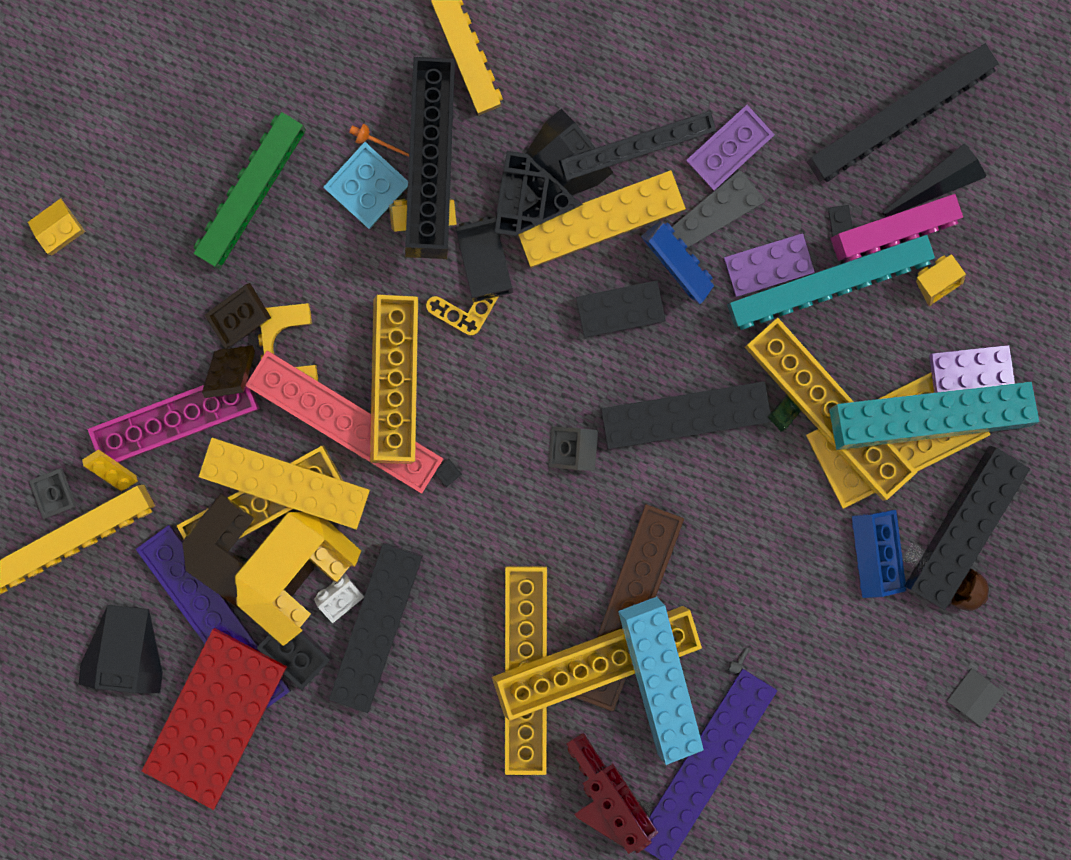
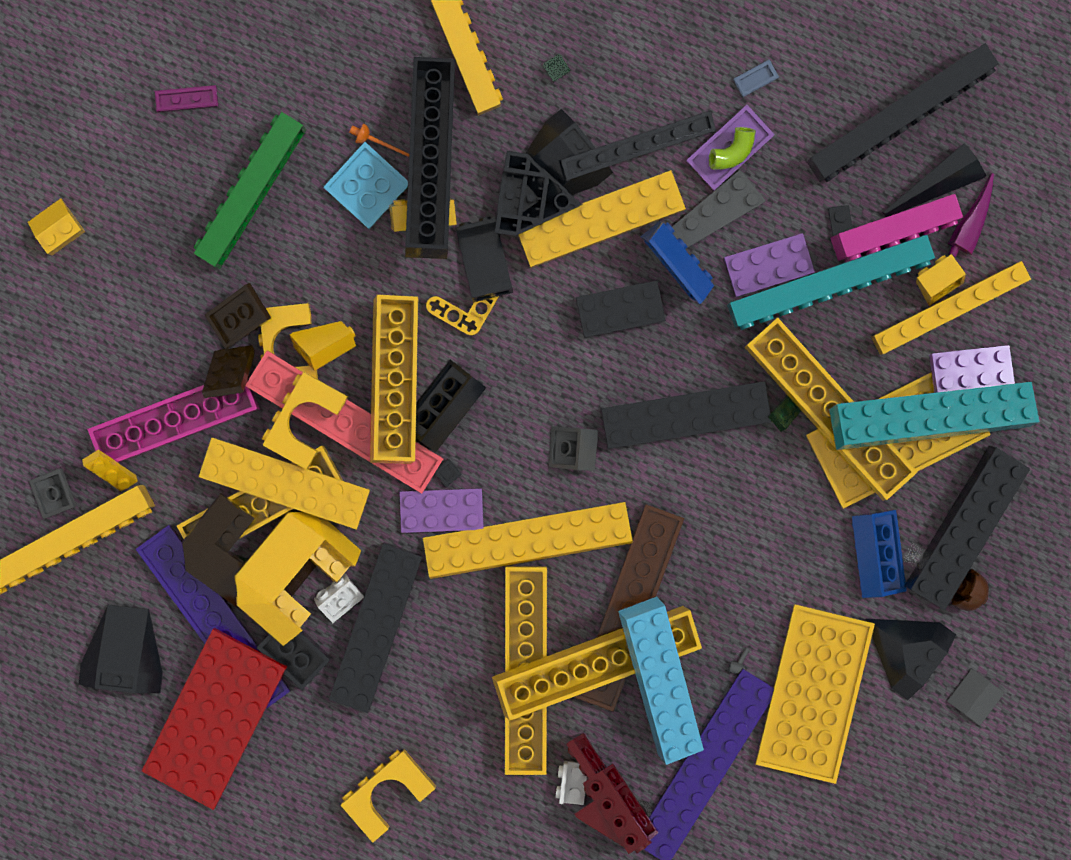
none -> magenta tile [155,85,219,112]
none -> yellow arch [262,372,348,470]
none -> yellow slope [289,321,356,371]
none -> yellow arch [341,749,436,842]
none -> medium lavender plate [400,489,483,533]
none -> black slope [416,359,486,452]
none -> yellow plate [423,502,633,579]
none -> clear green plate [542,53,571,83]
none -> white bracket [556,761,587,805]
none -> lime cylinder [709,127,756,170]
none -> sand blue tile [733,59,779,98]
none -> yellow plate [755,604,875,784]
none -> black wedge [866,618,956,700]
none -> yellow brick [871,261,1031,355]
none -> magenta piece [948,173,994,257]

